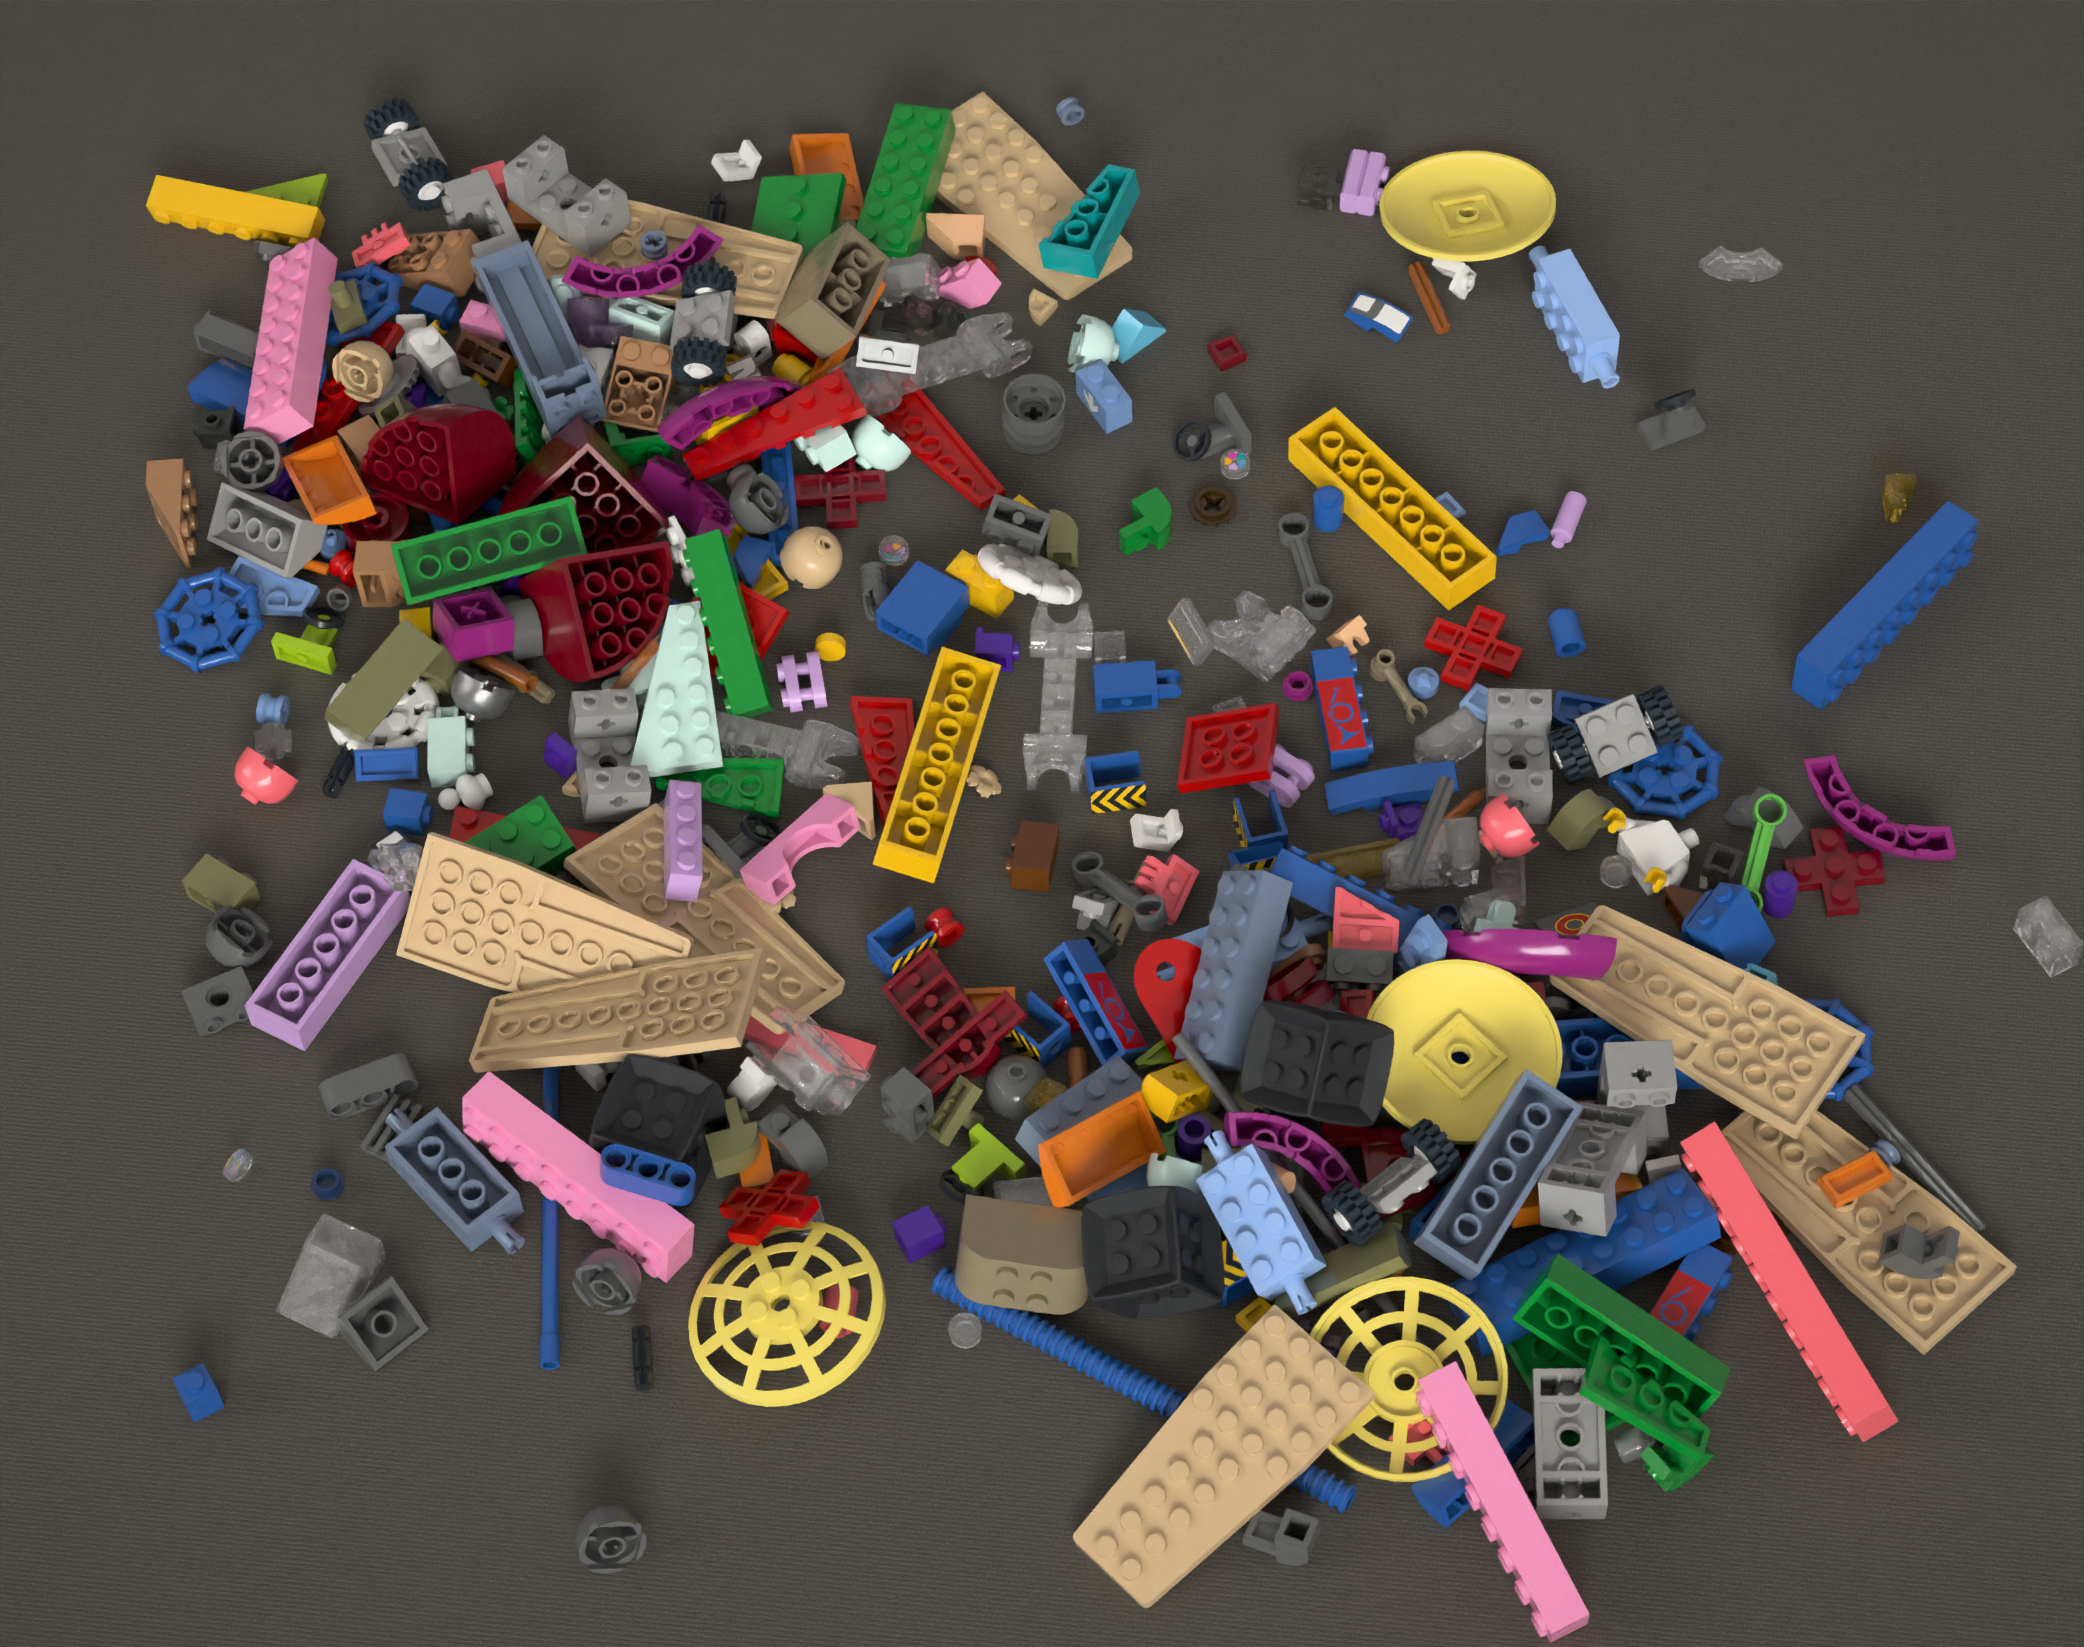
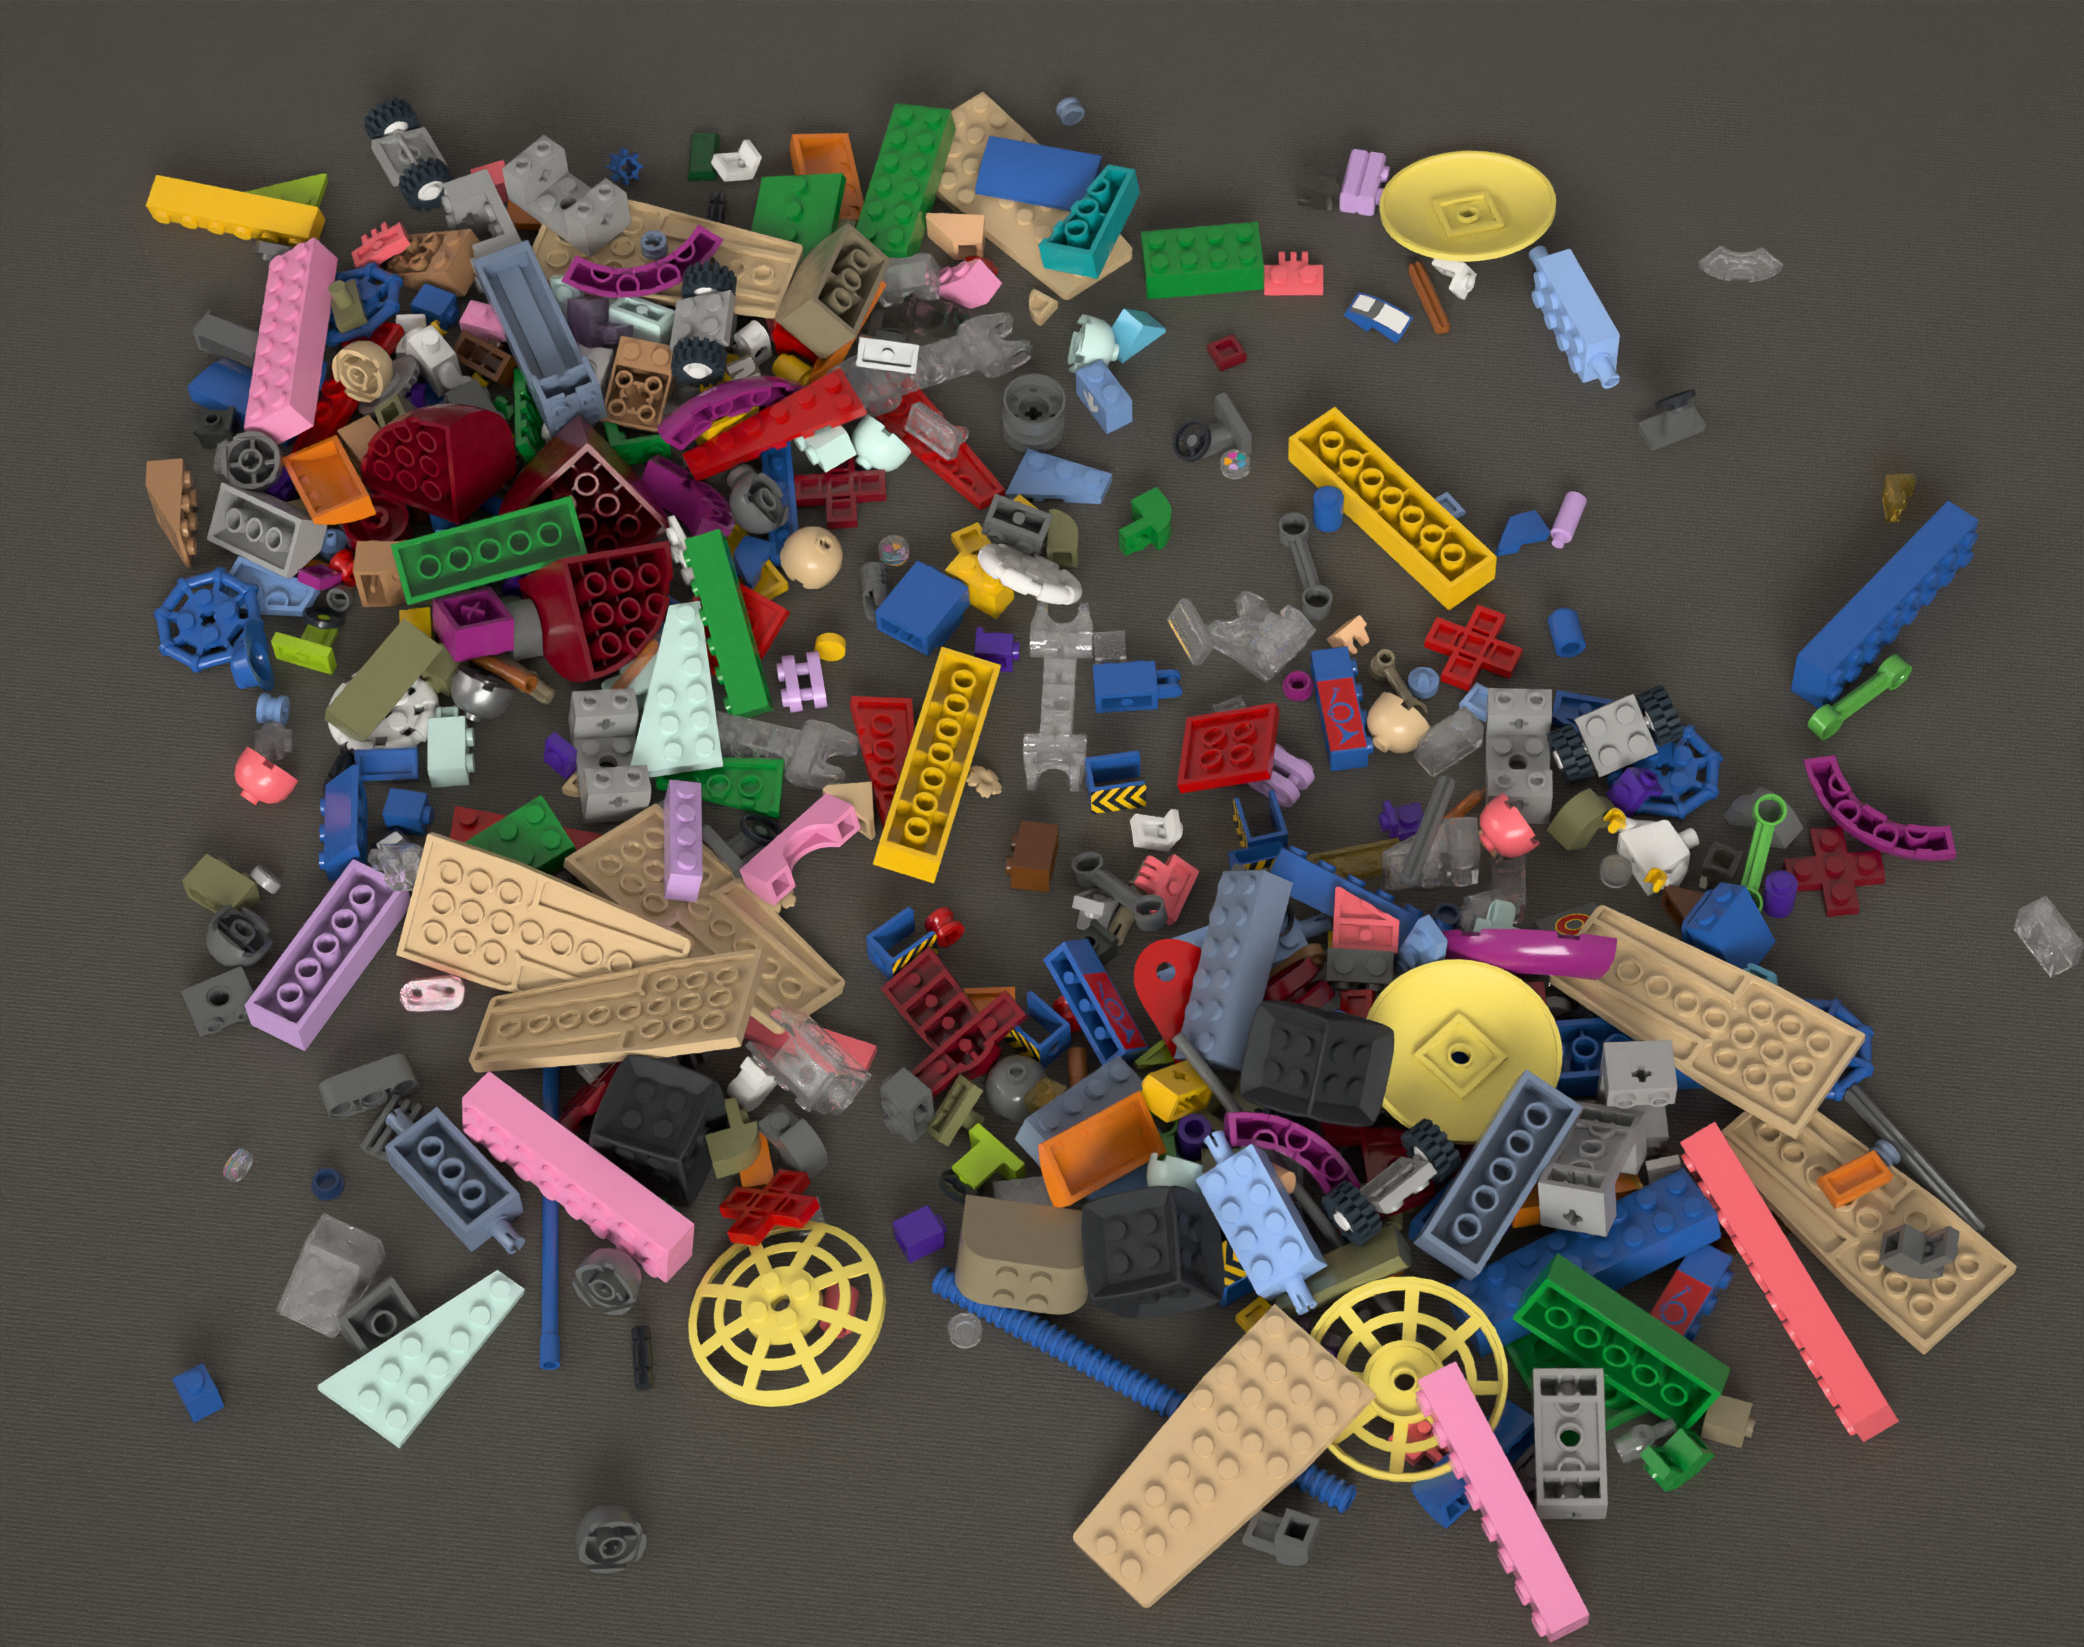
white animal [438,773,493,810] -> none
blue beam [600,1144,696,1206] -> none
dark brown gear [1189,485,1237,527] -> none
blue slope [1325,761,1460,816] -> none
green wing [1578,1335,1711,1462] -> none
none -> blue piece [230,619,275,692]
none -> light grey tile [250,865,282,894]
none -> magenta tile [297,564,342,591]
none -> light aqua wing [318,1270,524,1448]
none -> blue slope [319,765,368,882]
none -> clear pink plate [400,975,466,1012]
none -> dark red plate [557,1061,622,1135]
none -> blue gear [605,148,644,185]
none -> dark green tile [687,133,720,181]
none -> clear tile [905,402,969,461]
none -> yellow tile [951,522,992,555]
none -> blue slope [975,136,1102,212]
none -> medium blue wing [1005,448,1112,504]
none -> green brick [1141,221,1264,300]
none -> coral hinge [1264,251,1323,295]
none -> tan cylinder [1367,692,1431,753]
none -> dark purple bracket [1606,768,1664,817]
none -> dark tan brick [1701,1395,1756,1448]
none -> bright green piece [1807,654,1912,740]

